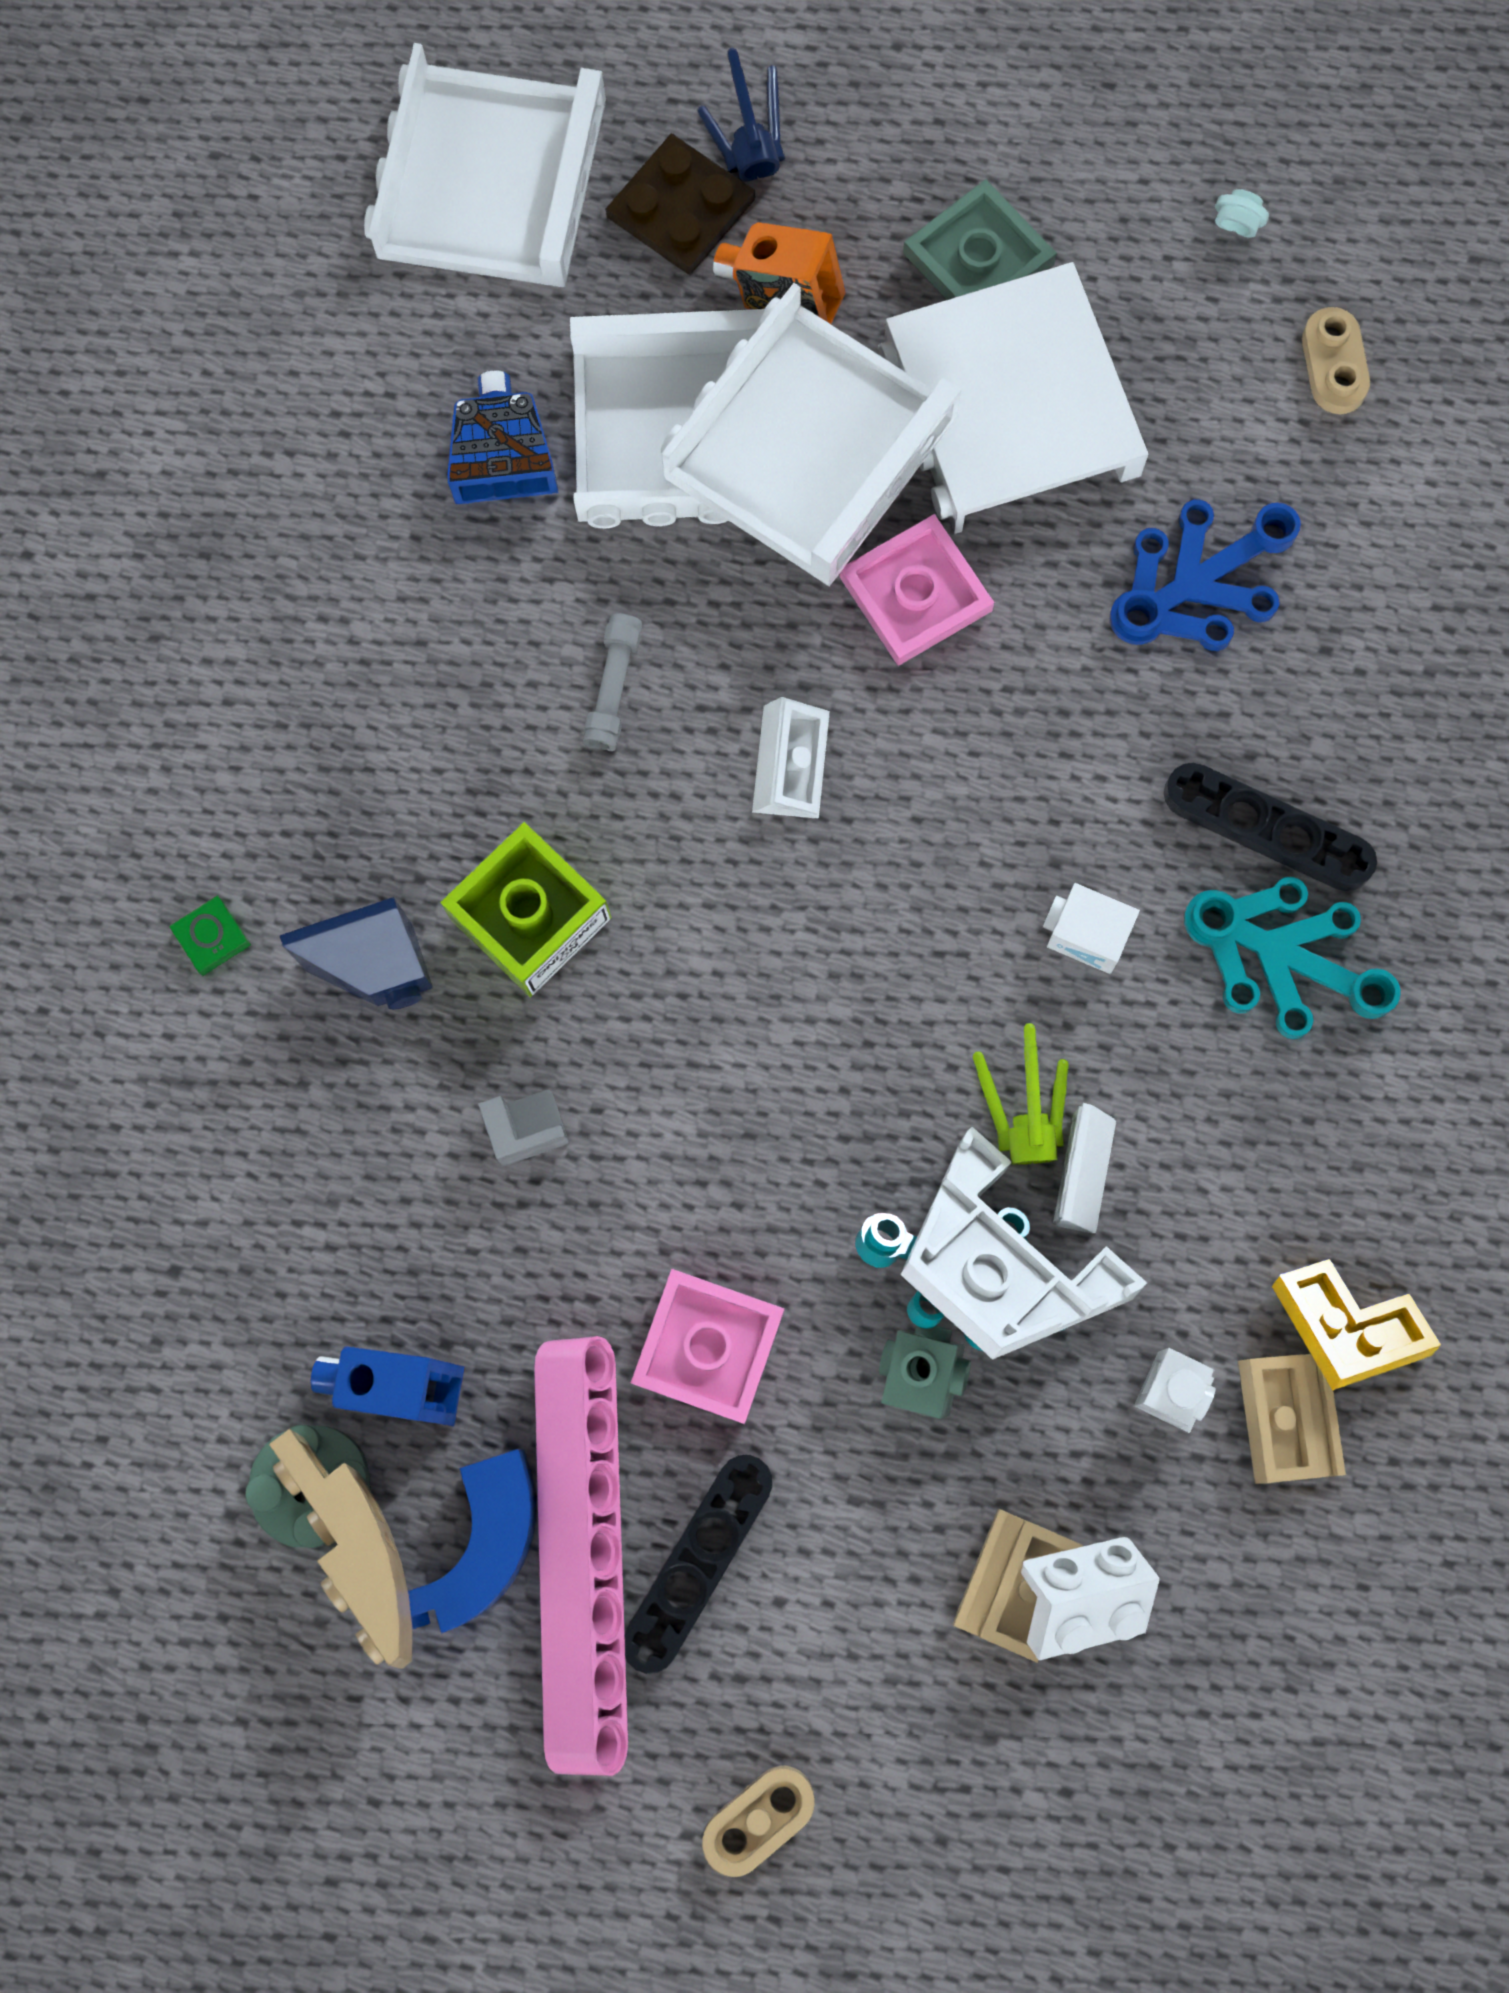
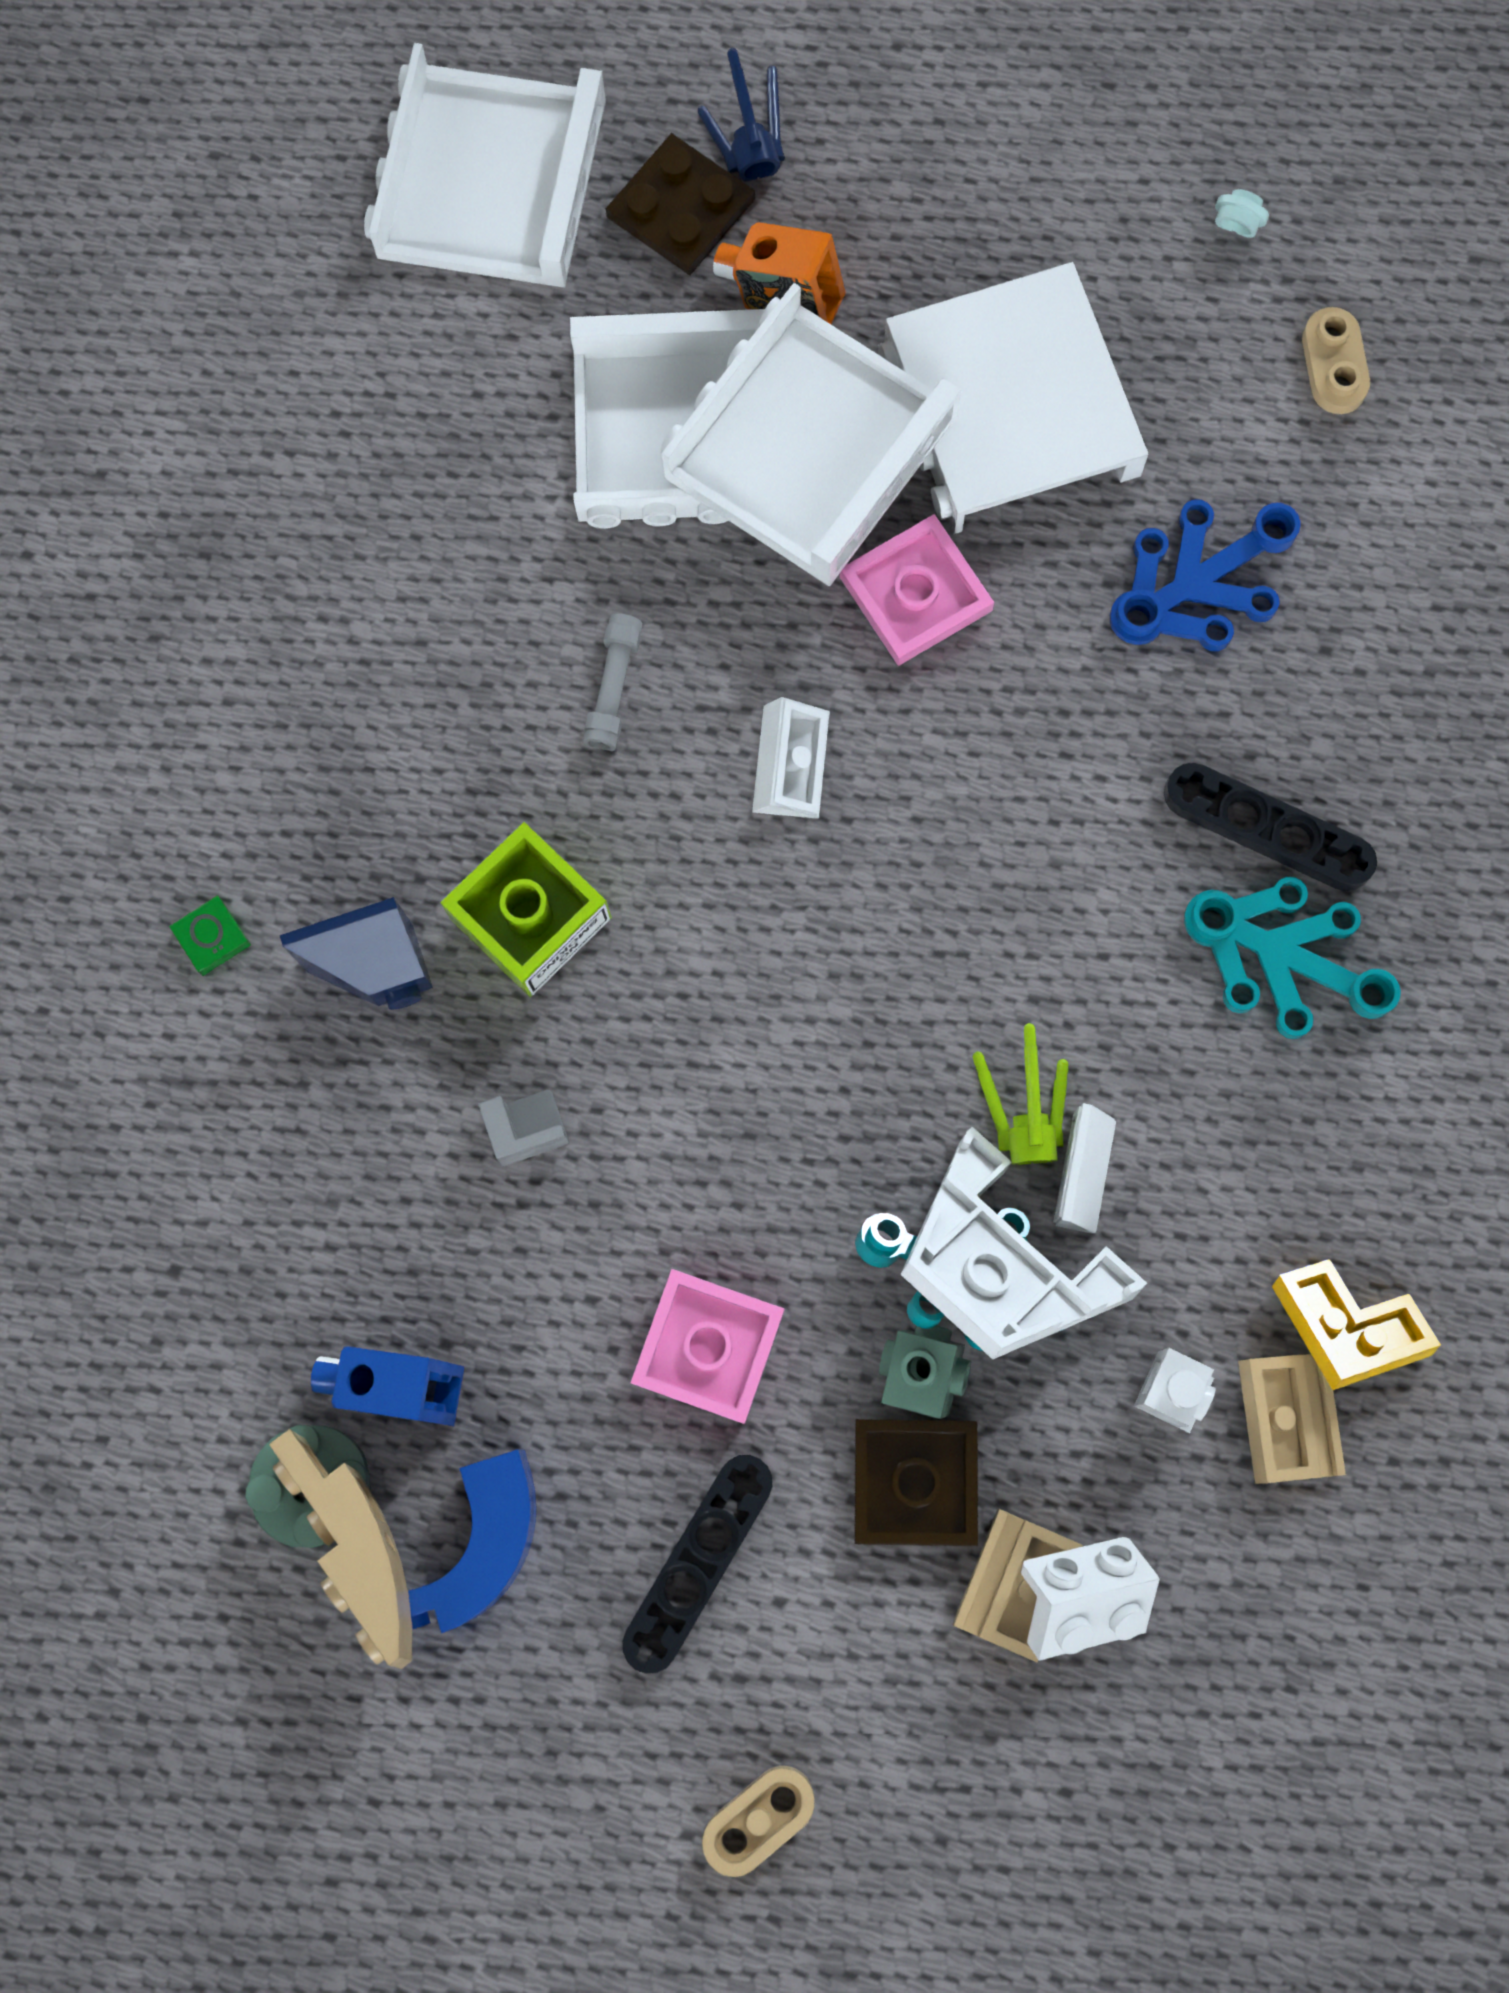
torso [447,371,559,504] -> none
bright pink beam [534,1336,628,1776] -> none
sand green plate [903,179,1057,300] -> none
white brick [1043,883,1140,974] -> none
none -> dark brown plate [854,1419,978,1546]

